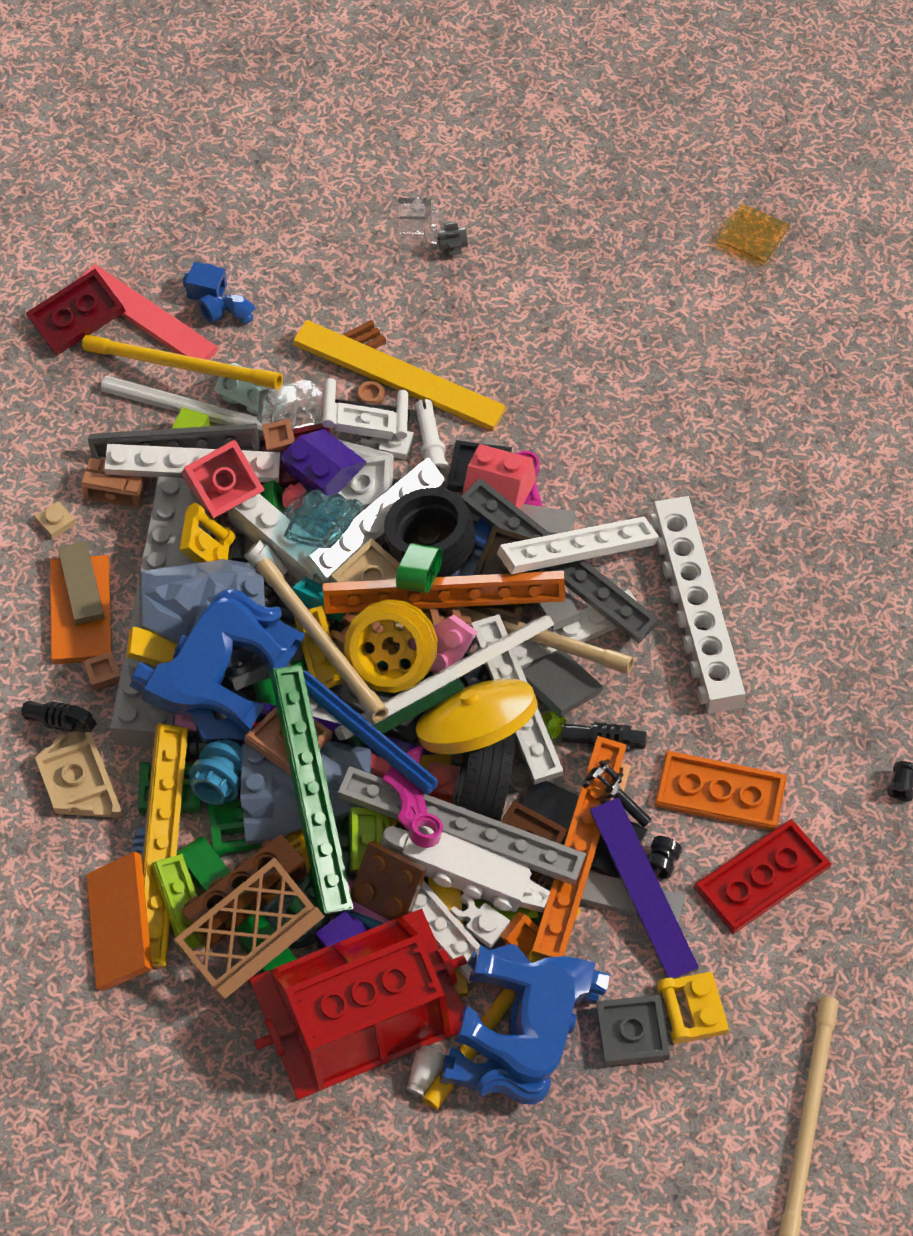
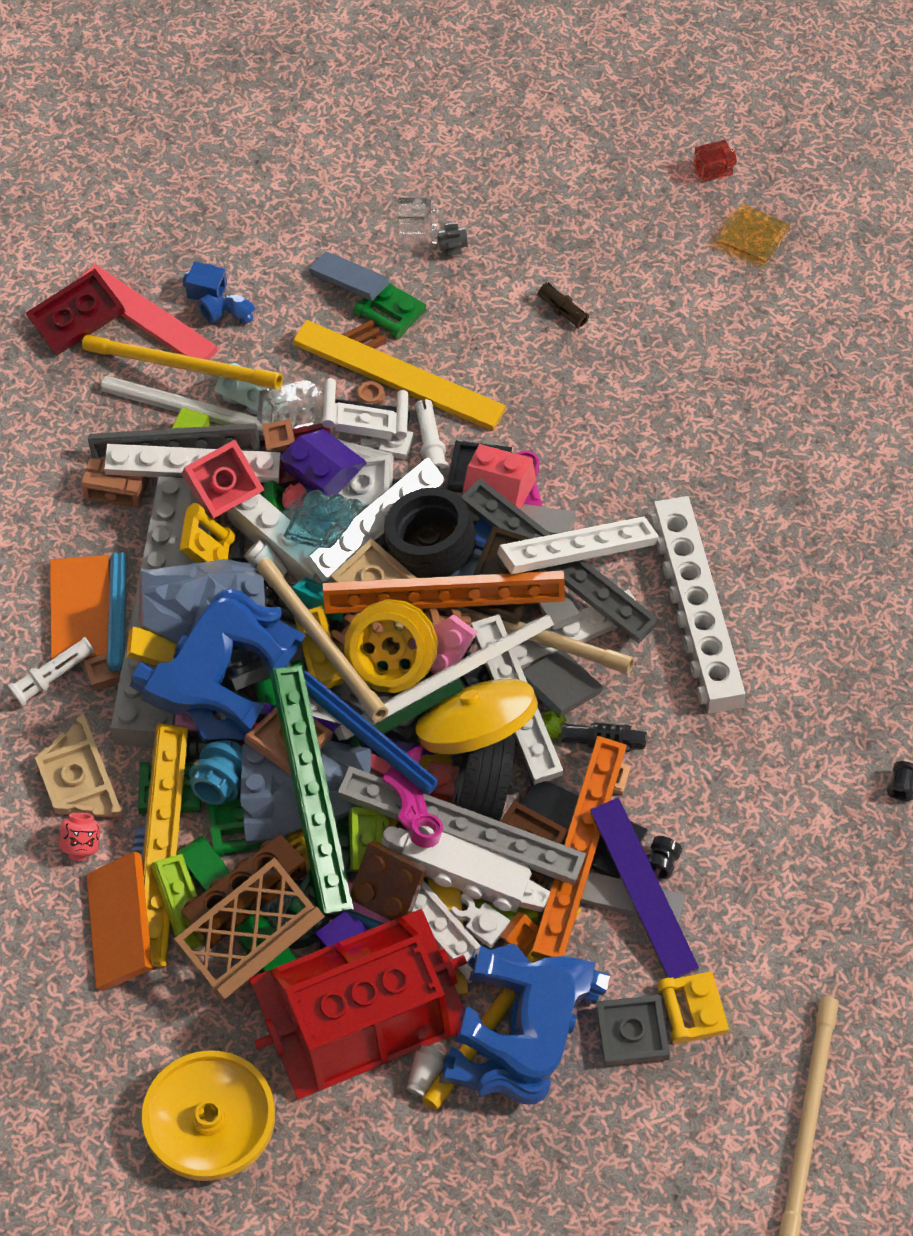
black hinge [21,701,97,732] -> none
tan plate [35,501,76,540] -> none
dark tan tile [58,541,105,625] -> none
green beam [396,543,442,593] -> none
black piece [581,759,651,827] -> none
orange tile [655,750,787,831] -> none
red tile [694,818,832,934] -> none
none -> white pin [7,637,95,707]
none -> coral head [58,813,101,861]
none -> dark azure axle [107,552,127,672]
none -> yellow dish [142,1050,275,1181]
none -> sand blue tile [309,251,389,301]
none -> green plate [352,283,426,340]
none -> dark brown pin [537,282,589,329]
none -> clear red brick [693,139,737,182]

